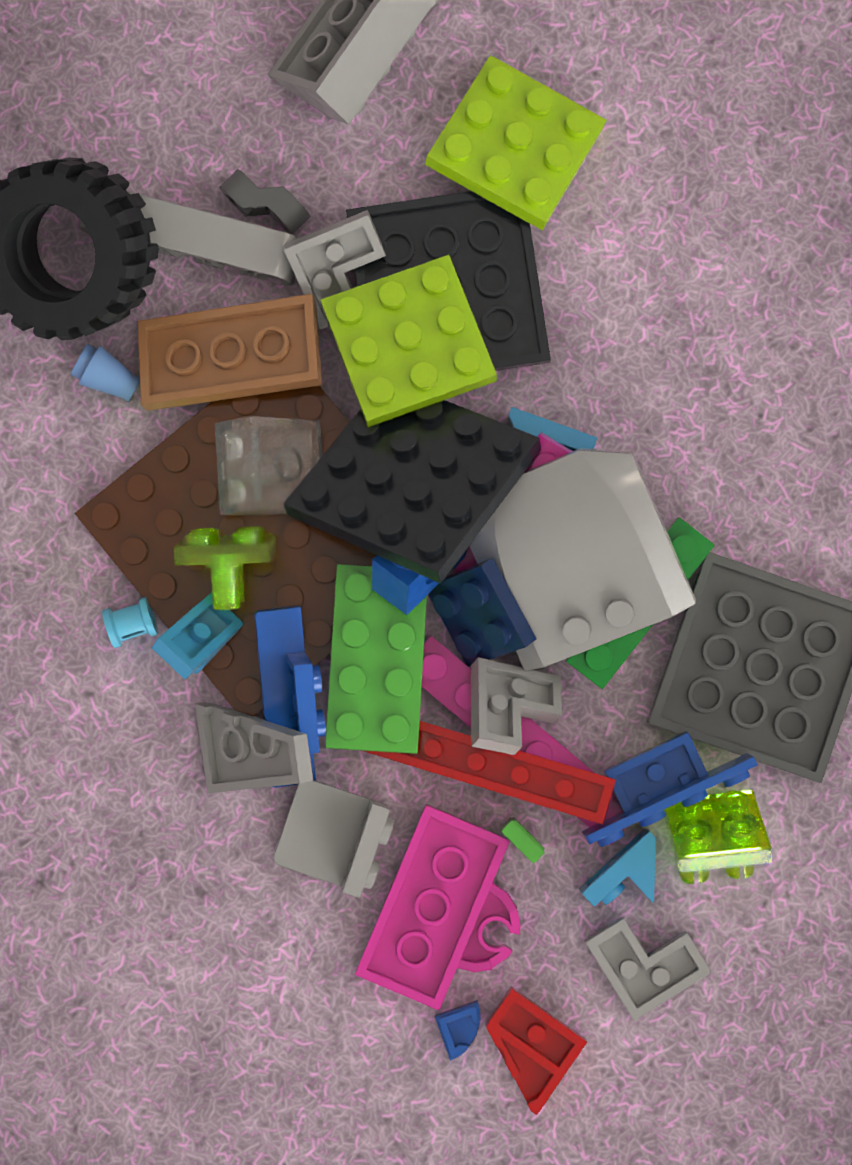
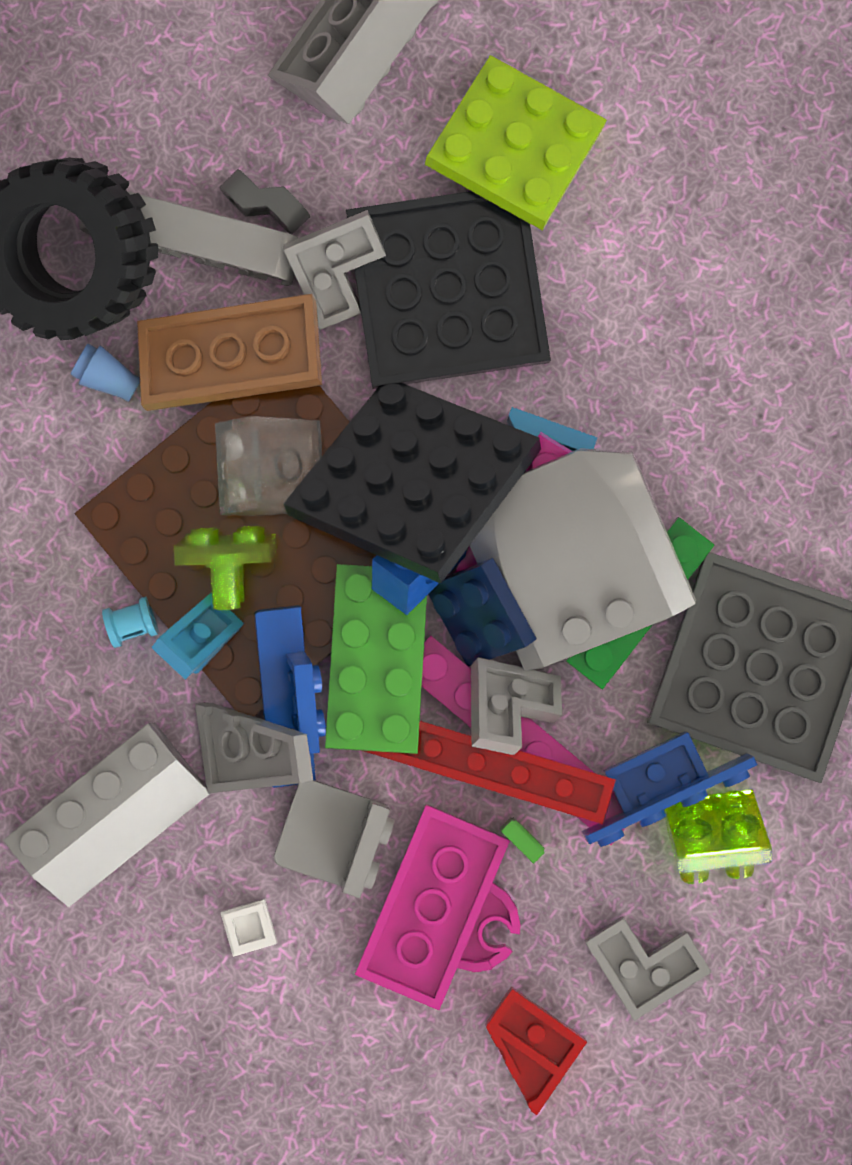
lime plate [321,255,497,427] -> none
blue tile [435,1000,481,1061] -> none
dark azure slope [579,828,656,907] -> none
none -> light grey slope [3,722,210,907]
none -> white tile [221,899,278,957]

